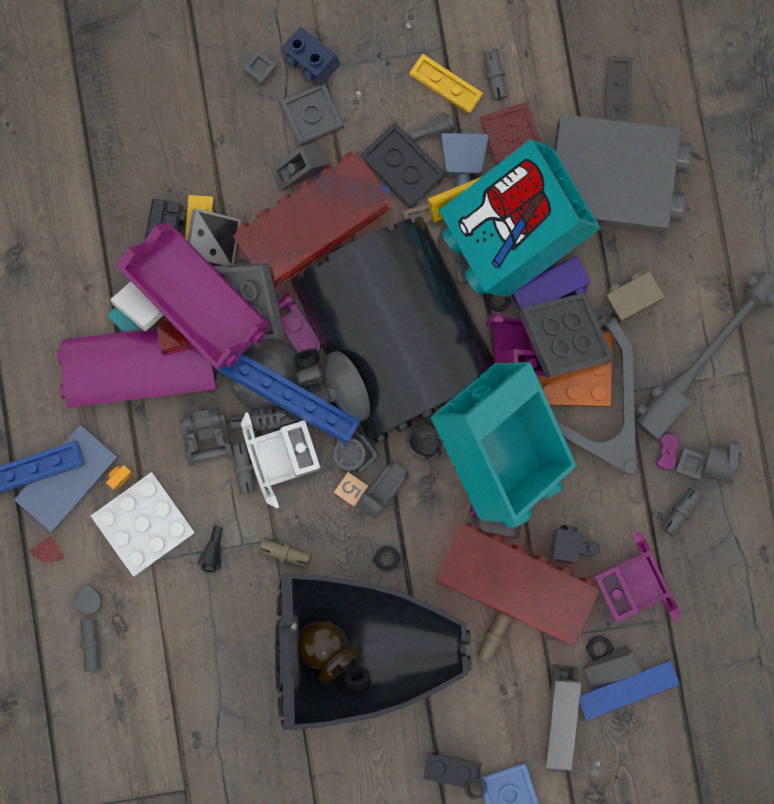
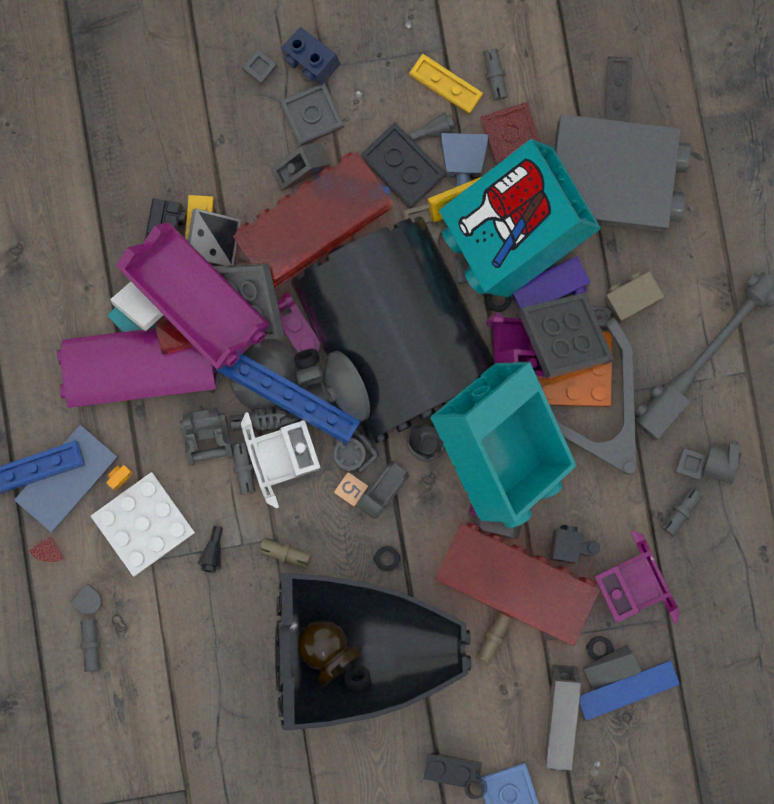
magenta piece [656,433,679,470] -> none

